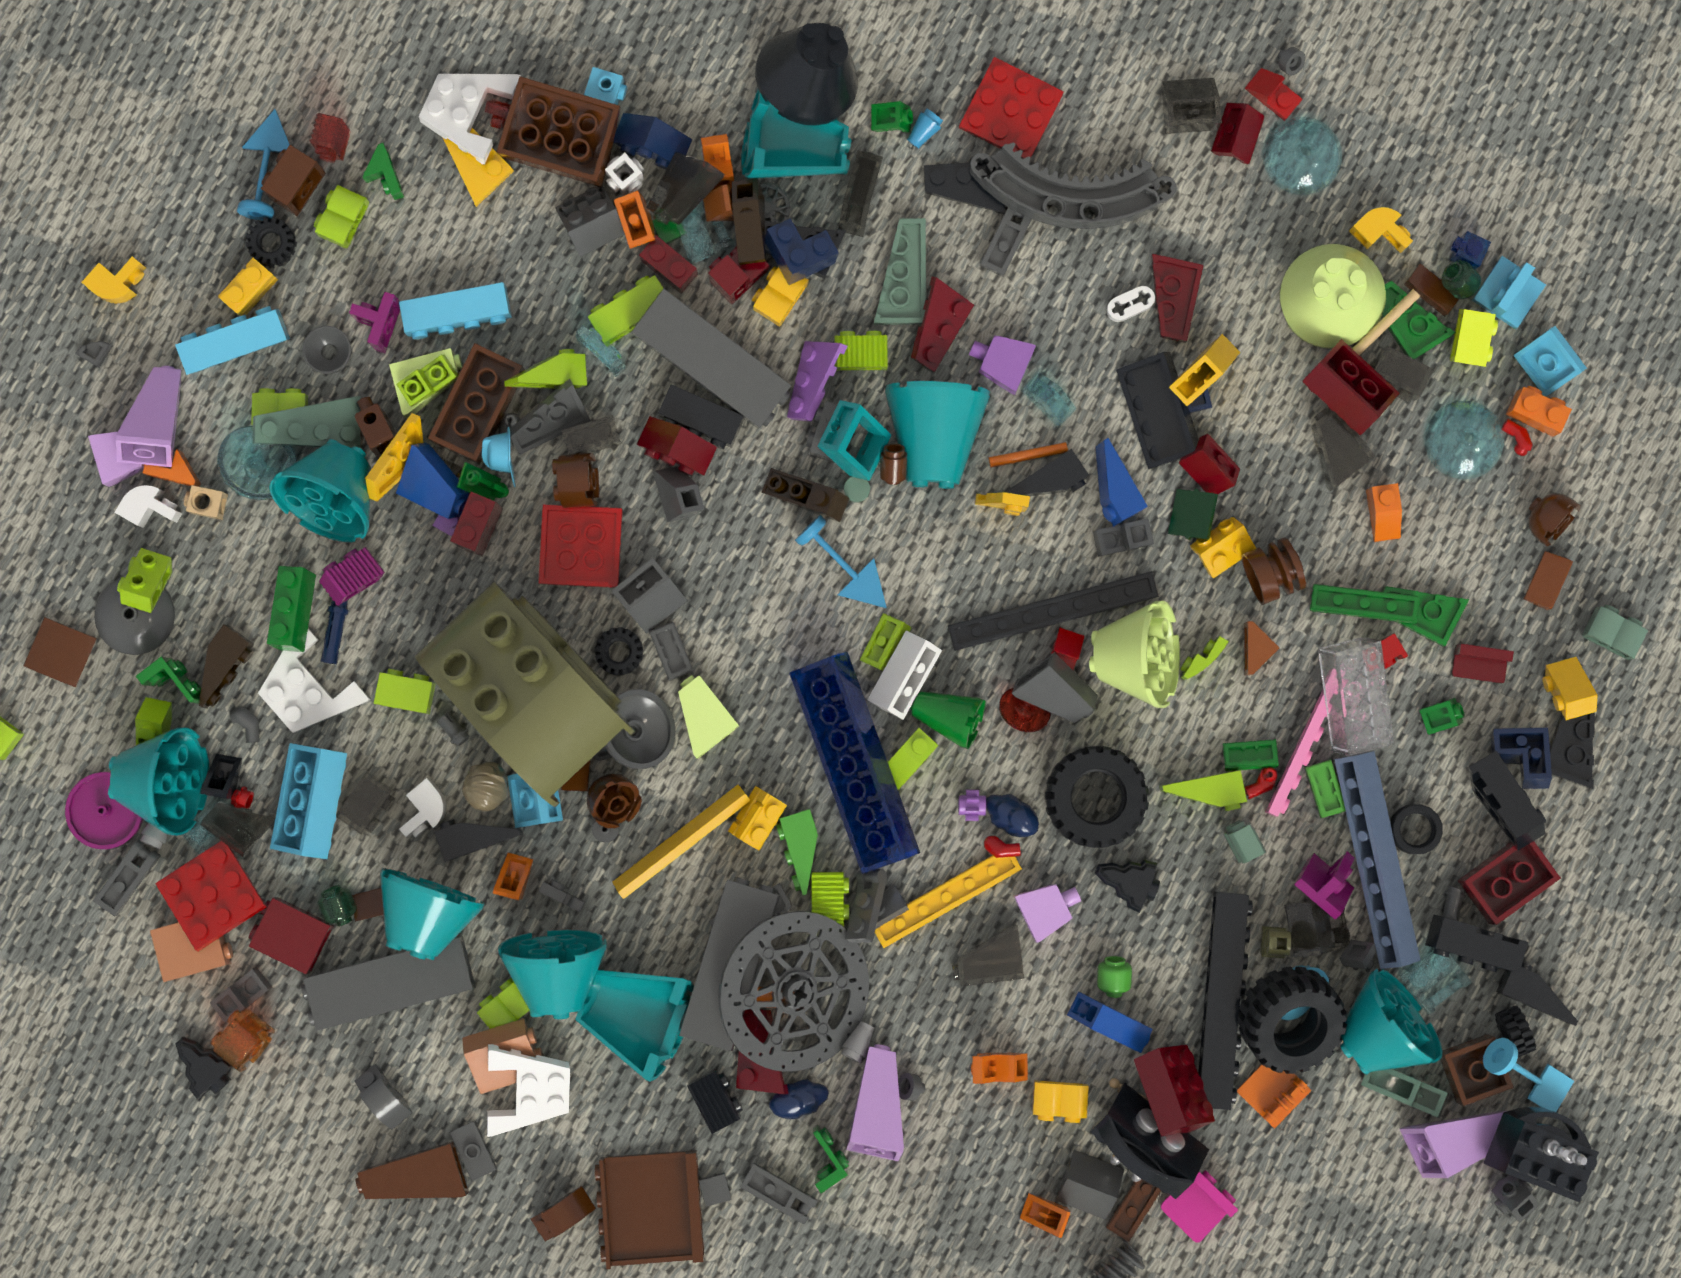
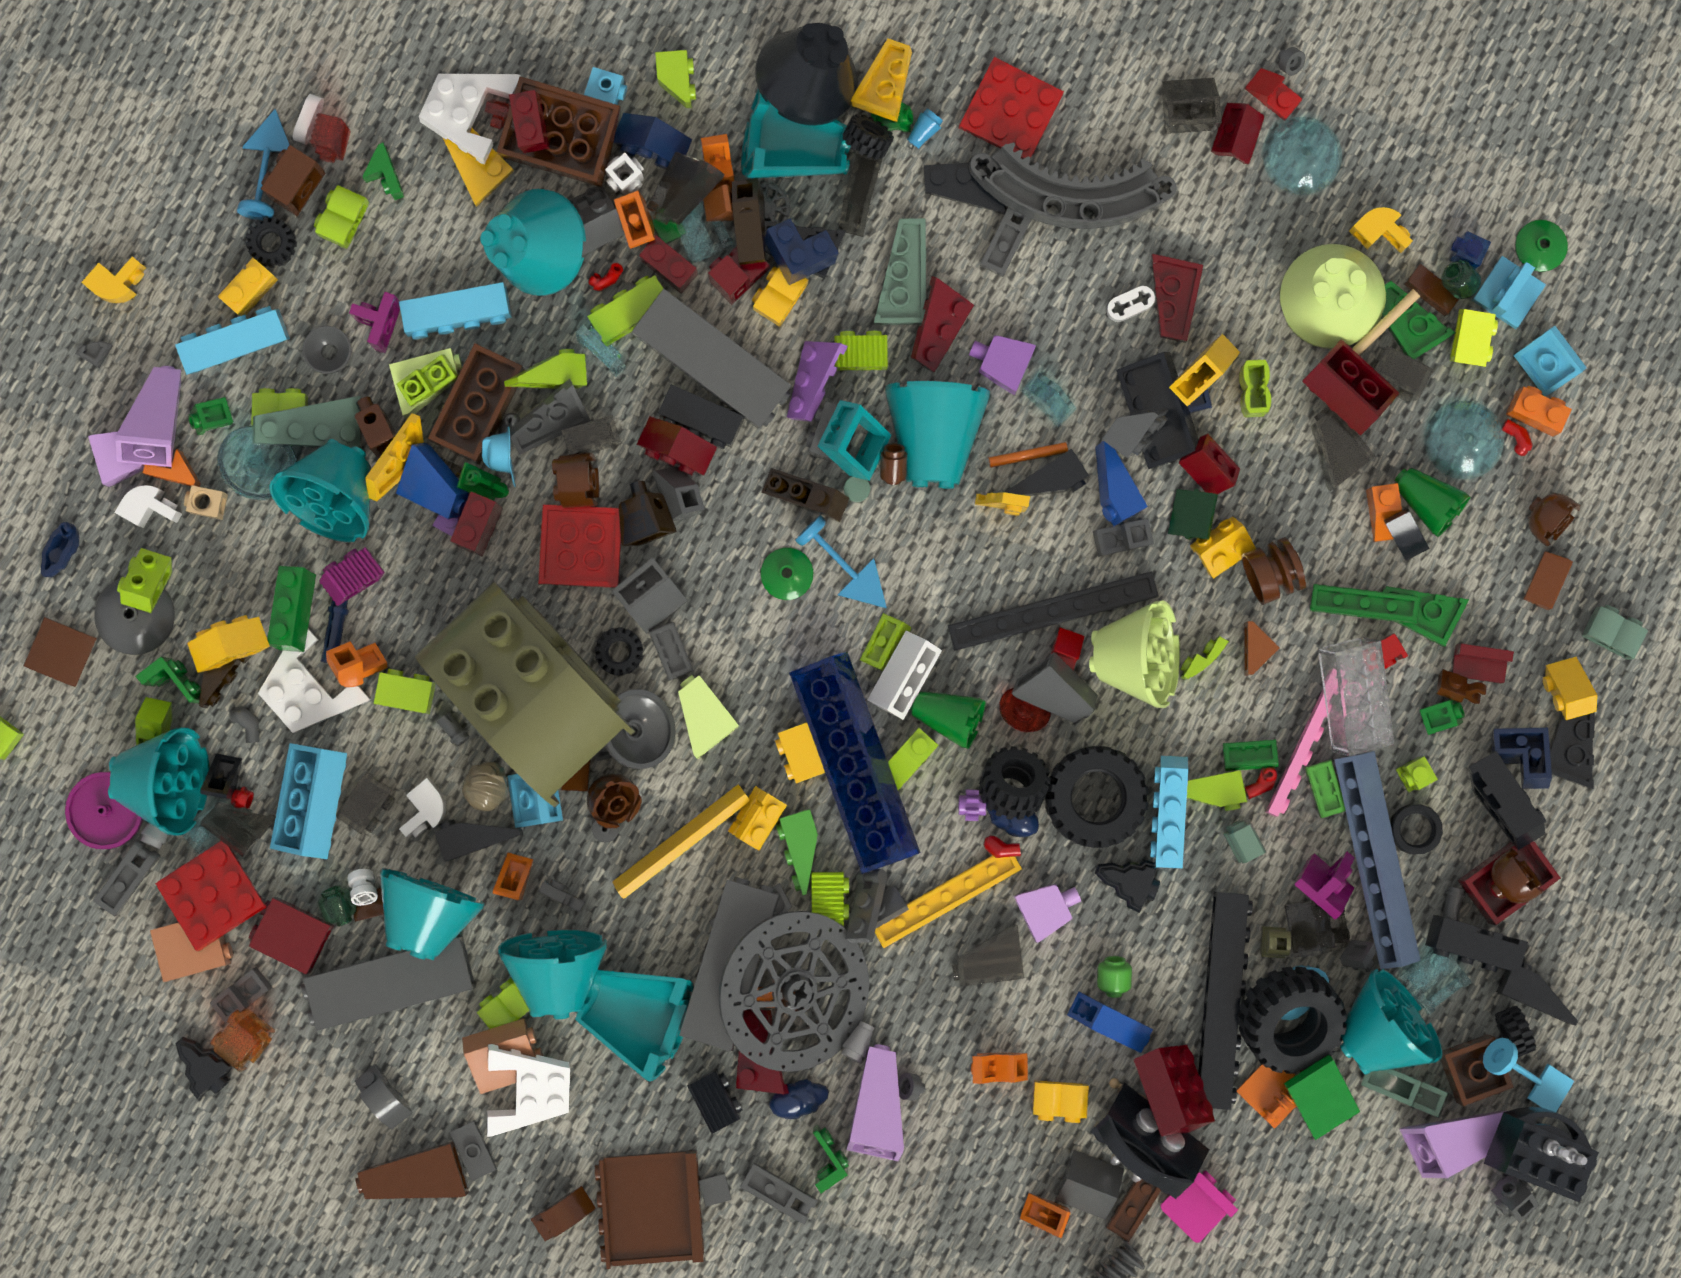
none -> dark blue arm [41,522,80,577]
none -> yellow brick [187,615,270,673]
none -> green bracket [188,397,233,436]
none -> white beam [293,94,324,145]
none -> orange brick [326,641,387,687]
none -> white wheel [347,869,378,906]
none -> teal cone [480,189,586,296]
none -> dark red brick [509,90,549,153]
none -> red arm [588,263,623,291]
none -> dark brown torso [619,481,677,546]
none -> lime slope [655,50,696,108]
none -> green dish [761,548,813,600]
none -> yellow brick [775,722,826,784]
none -> black tyre [842,114,894,160]
none -> yellow wing [851,38,912,122]
none -> black tyre [978,746,1051,820]
none -> dark grey slope [1102,407,1168,458]
none -> medium azure brick [1150,756,1188,868]
none -> lime brick [1239,360,1271,418]
none -> green tile [1284,1055,1360,1140]
none -> black slope [1384,508,1430,561]
none -> green cone [1394,468,1471,537]
none -> lime brick [1395,756,1438,793]
none -> reddish brown plate [1437,669,1487,704]
none -> reddish brown cylinder [1491,848,1544,904]
none -> green dish [1515,220,1568,272]

